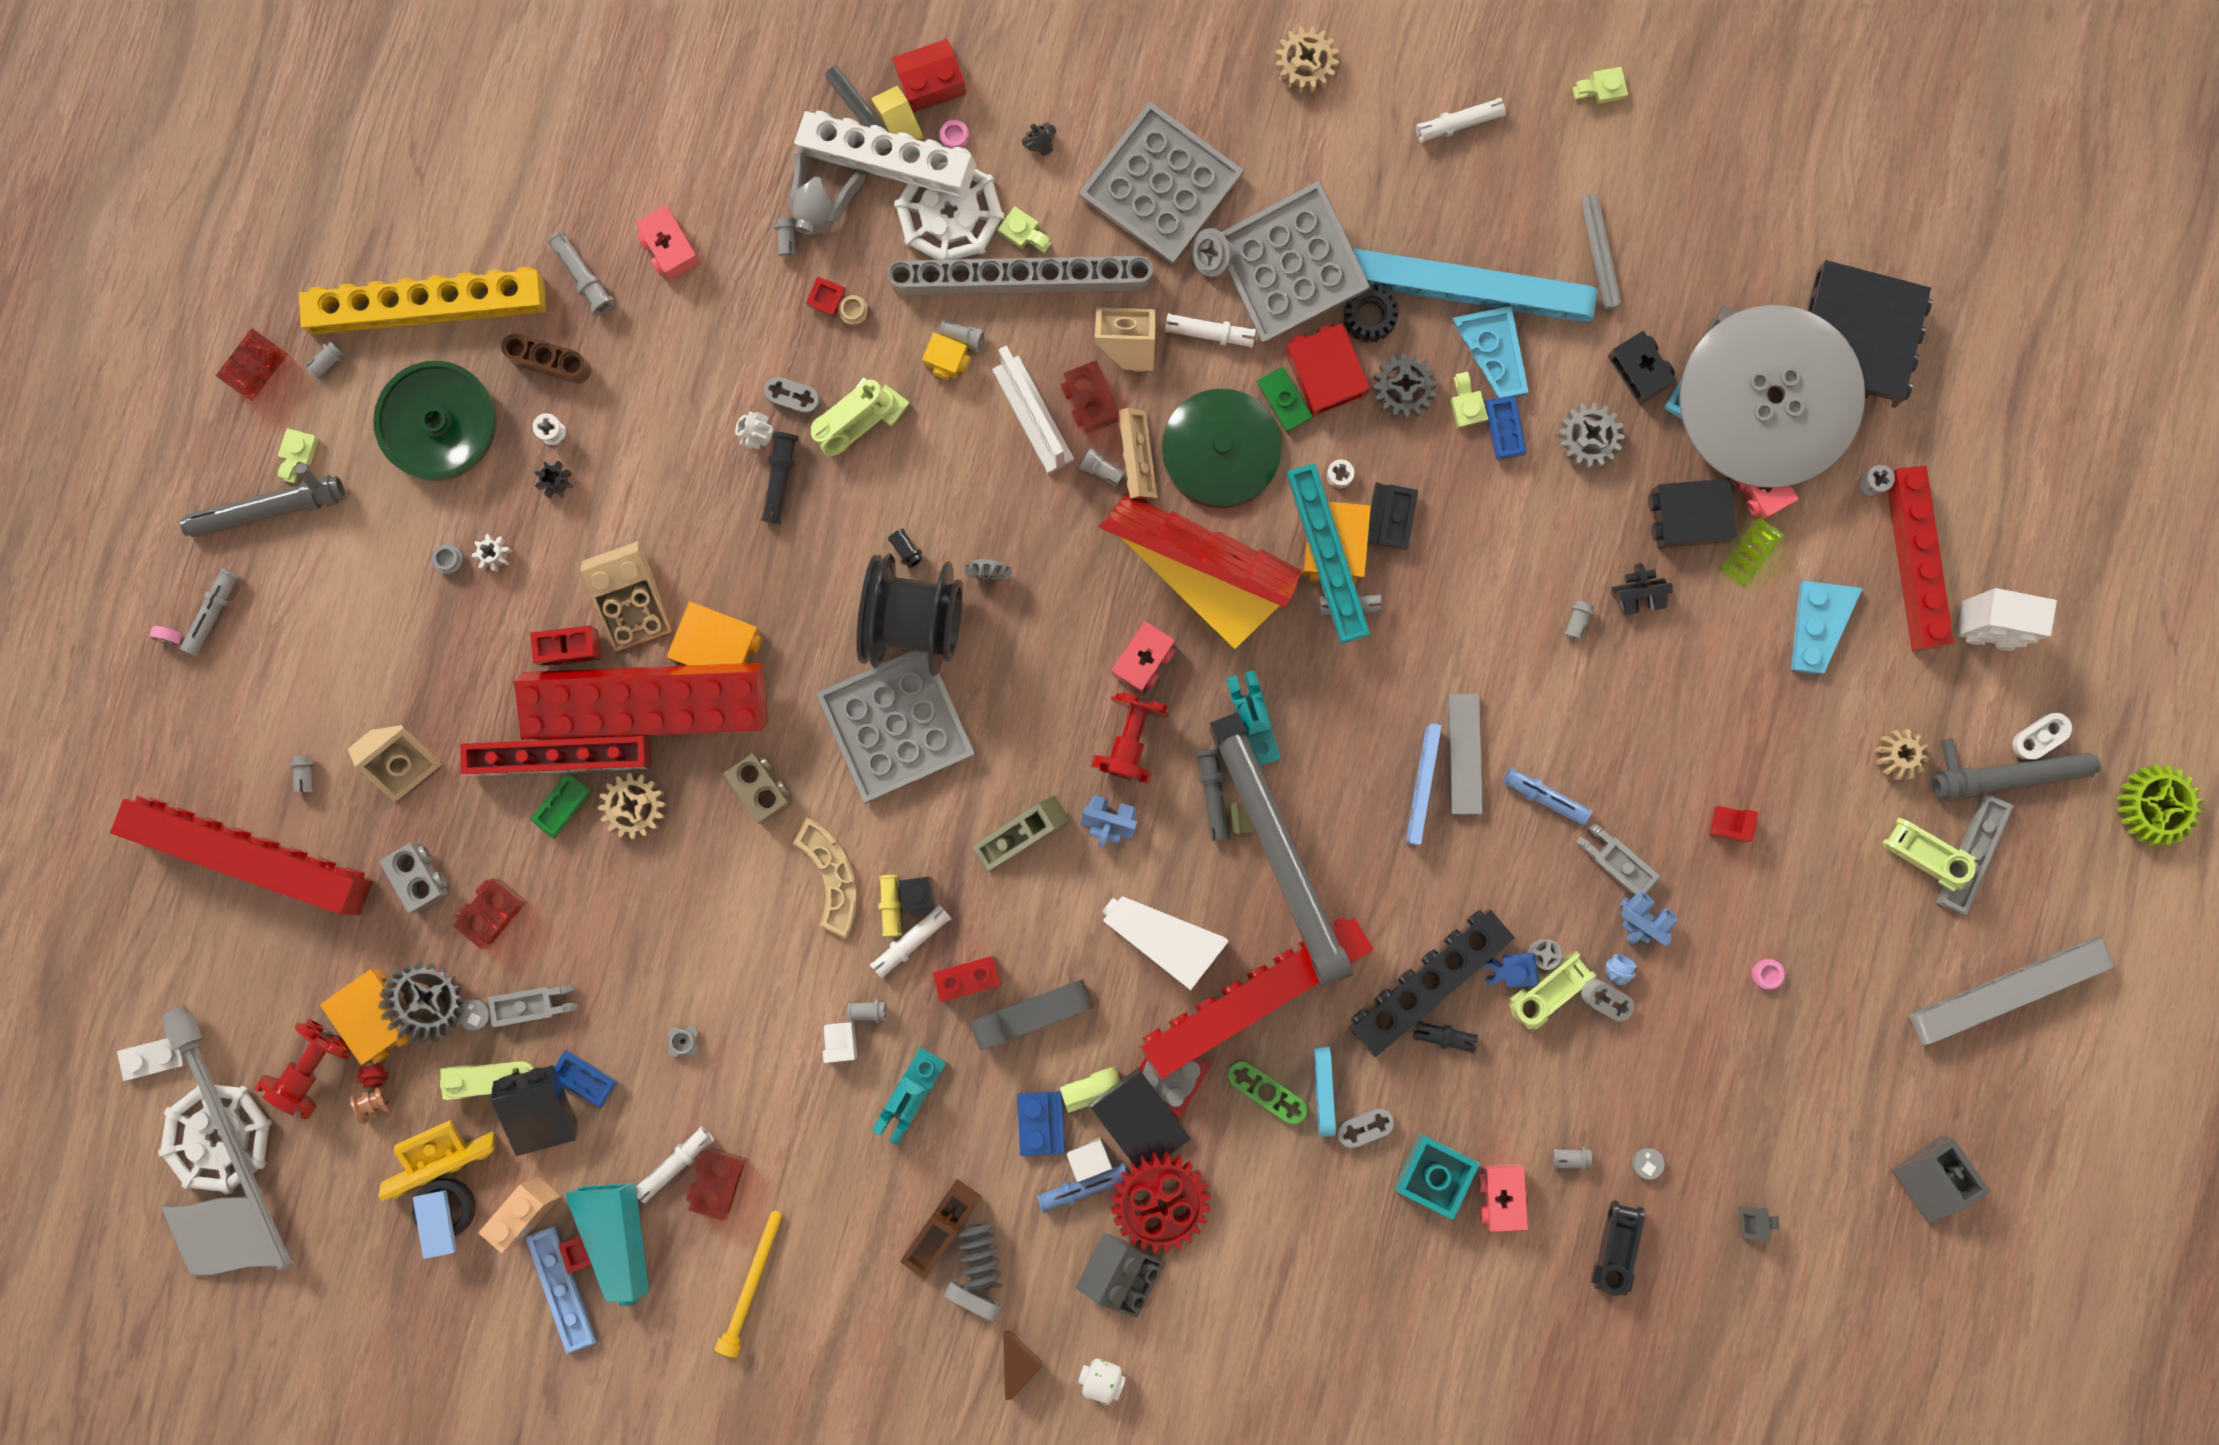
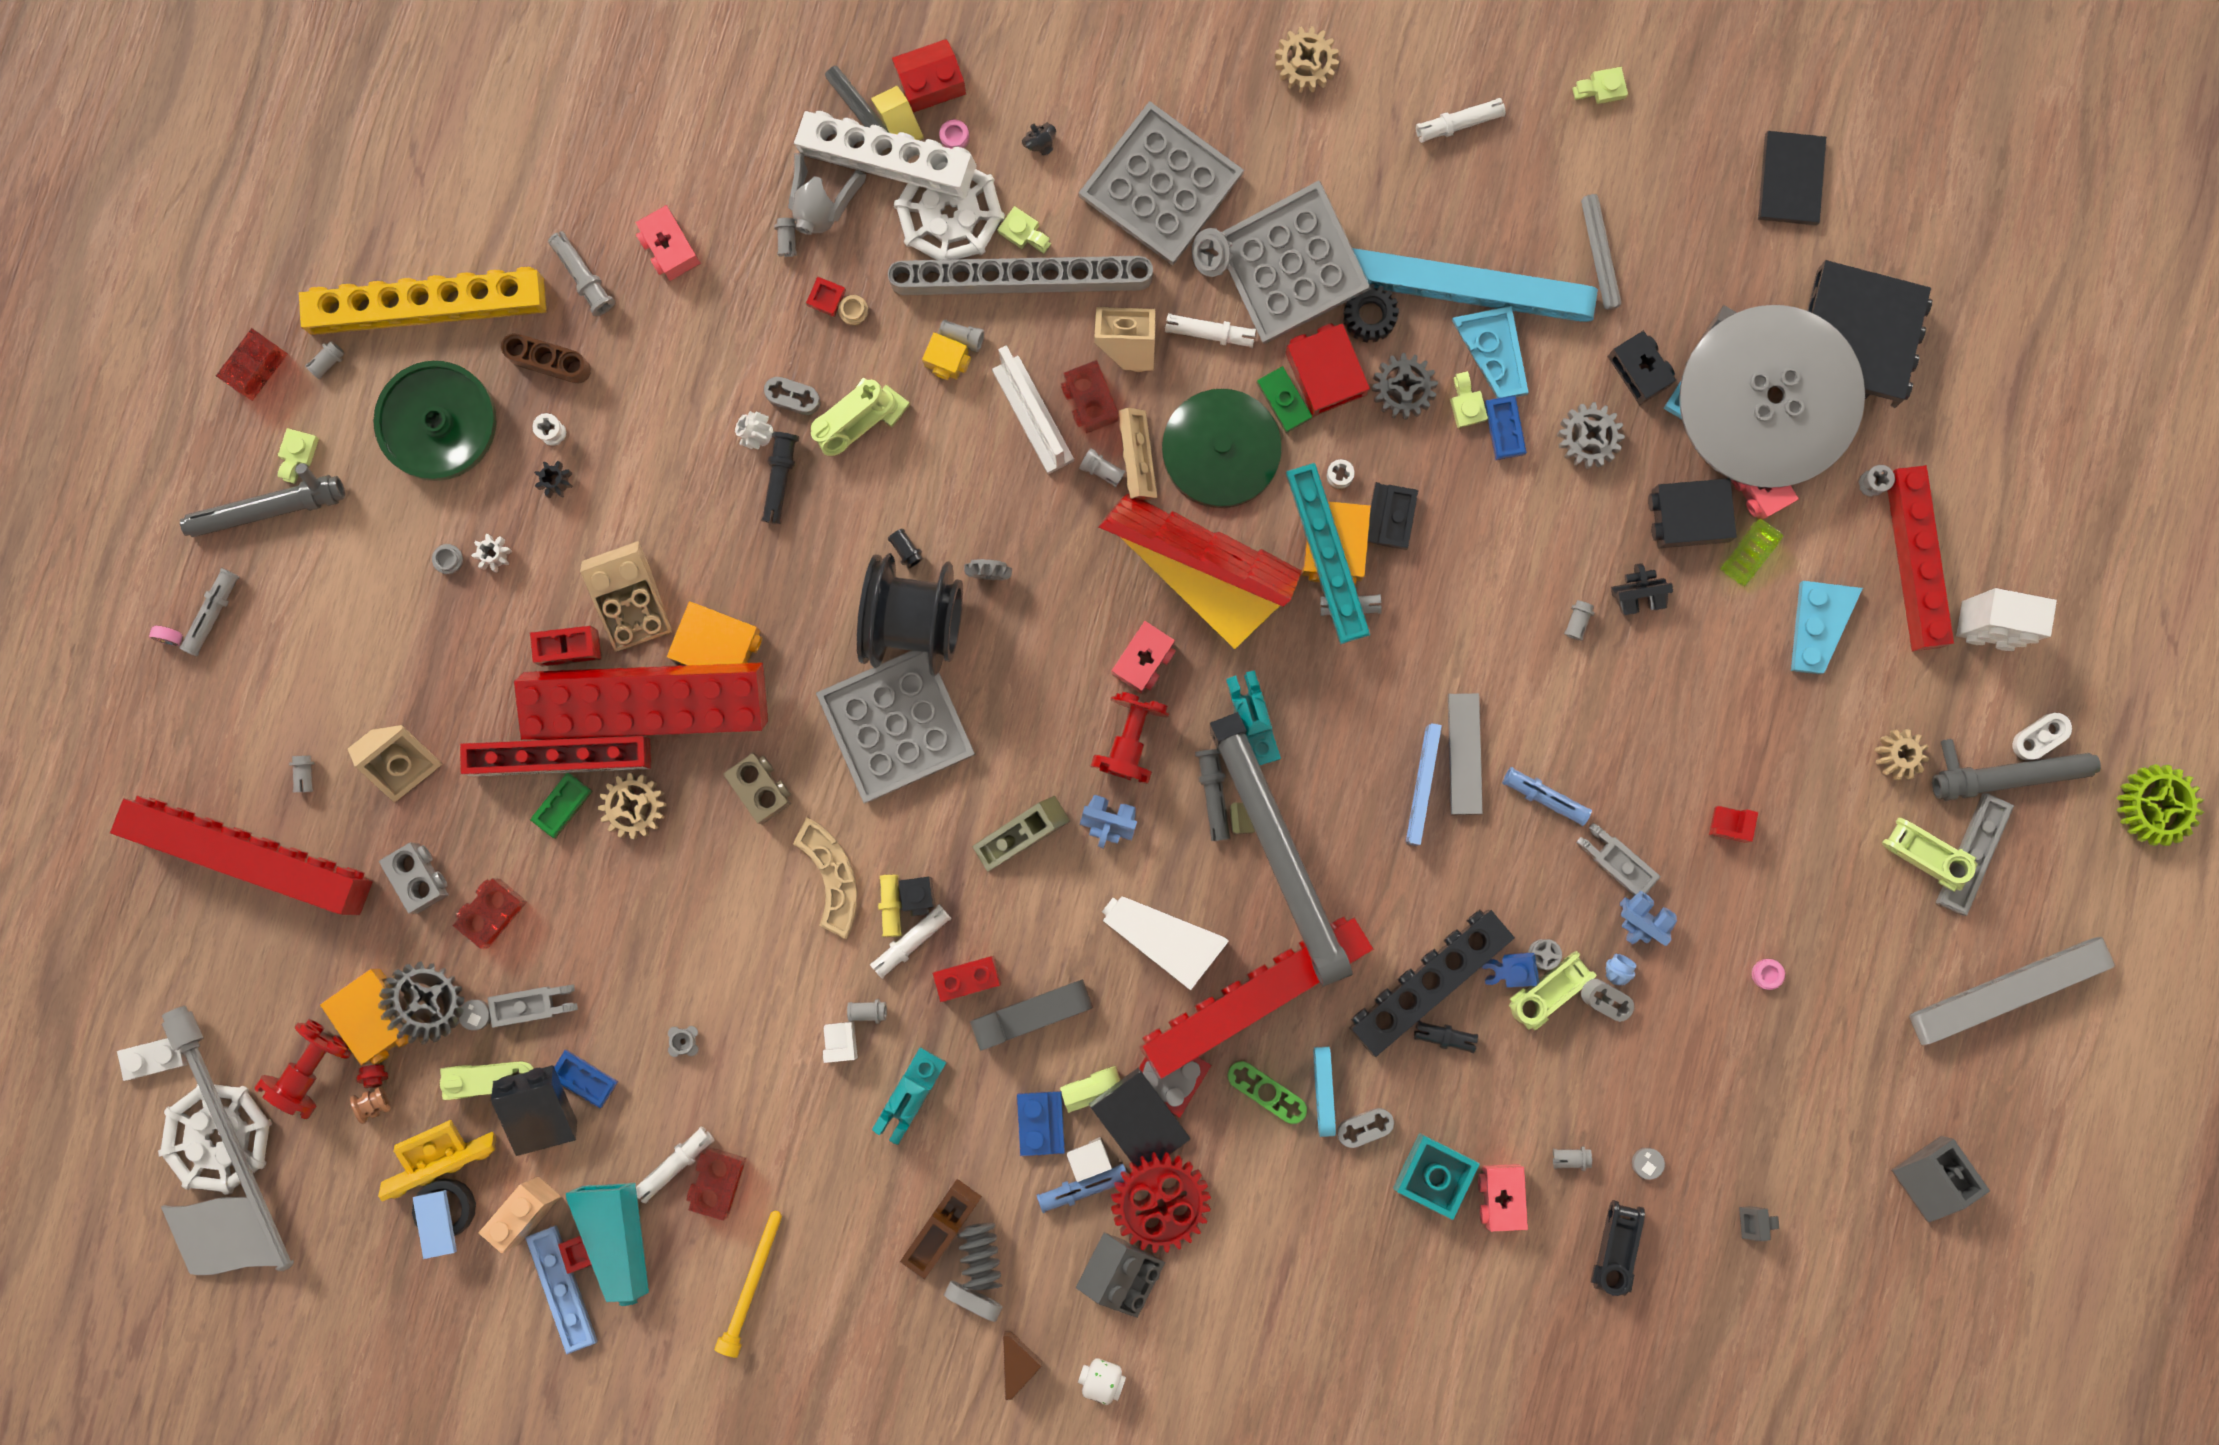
none -> black tile [1758,131,1827,226]

